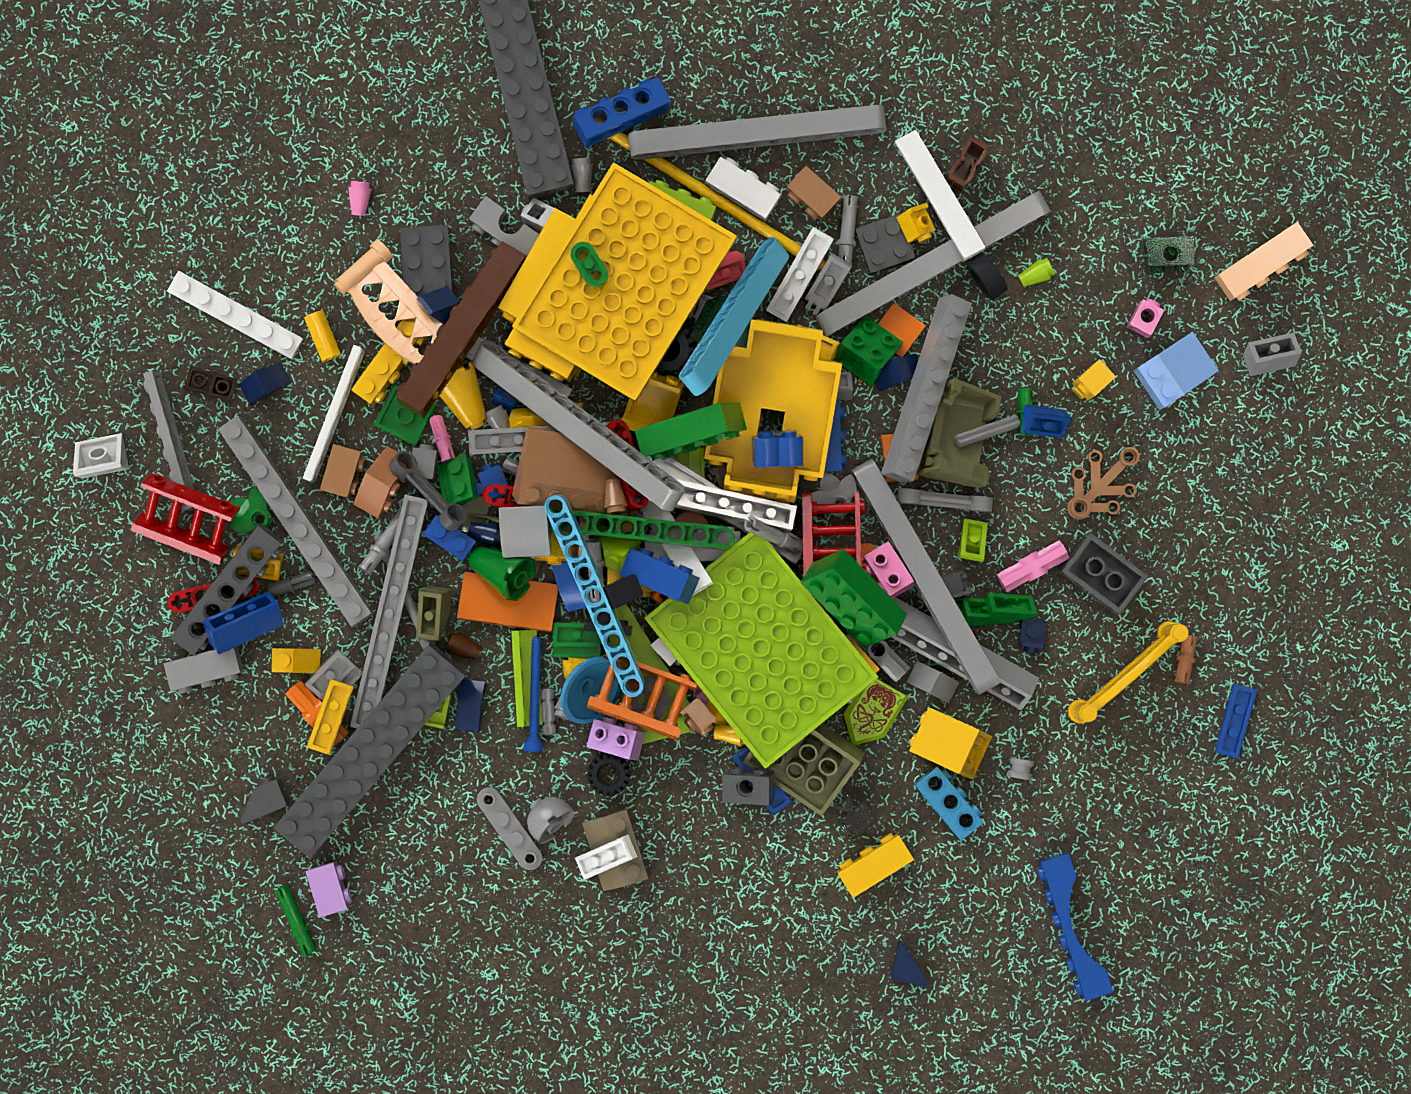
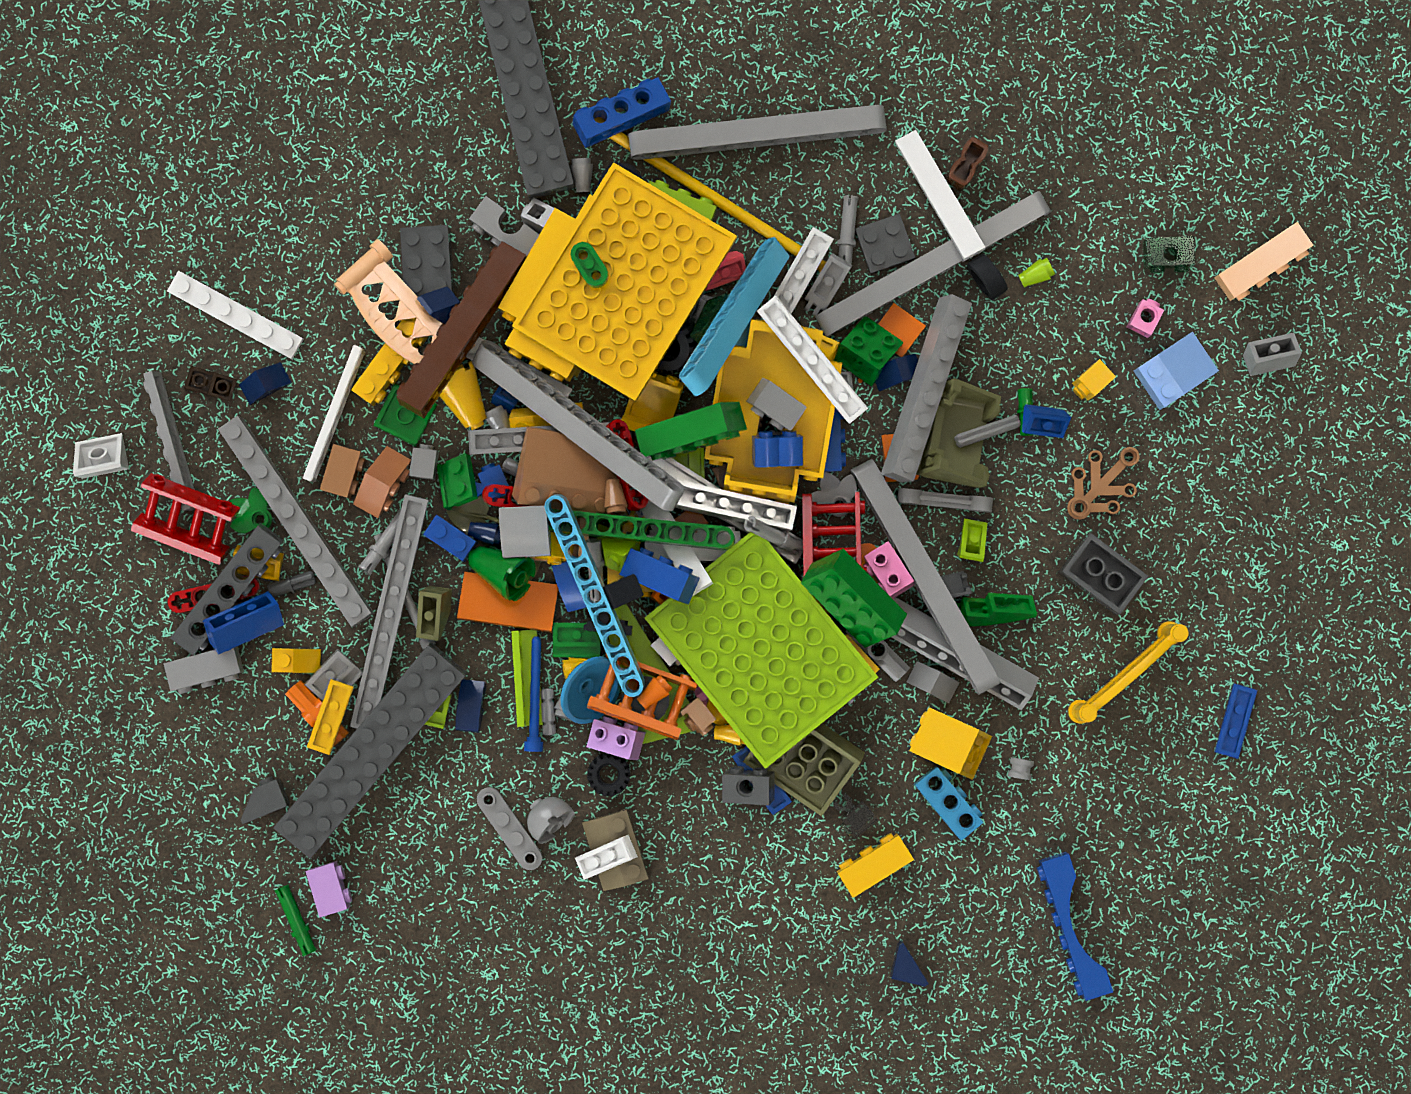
yellow axle [304,310,341,362] -> none
bright pink cone [348,181,372,216] -> none
dark grey piece [389,451,467,531] -> none
bright pink axle [429,415,456,463] -> none
reddish brown cone [445,632,482,660] -> none
white brick [705,157,781,222] -> none
medium nougat brick [786,166,841,222] -> none
lime tile [843,678,908,745] -> none
yellow brick [896,203,936,243] -> none
bright pink piece [997,540,1069,592] -> none
dark blue bracket [1018,619,1047,653] -> none
nougat pin [1174,635,1198,684] -> none
none -> orange cone [636,674,673,709]
none -> light grey brick [746,377,807,431]
none -> white tile [757,295,868,424]

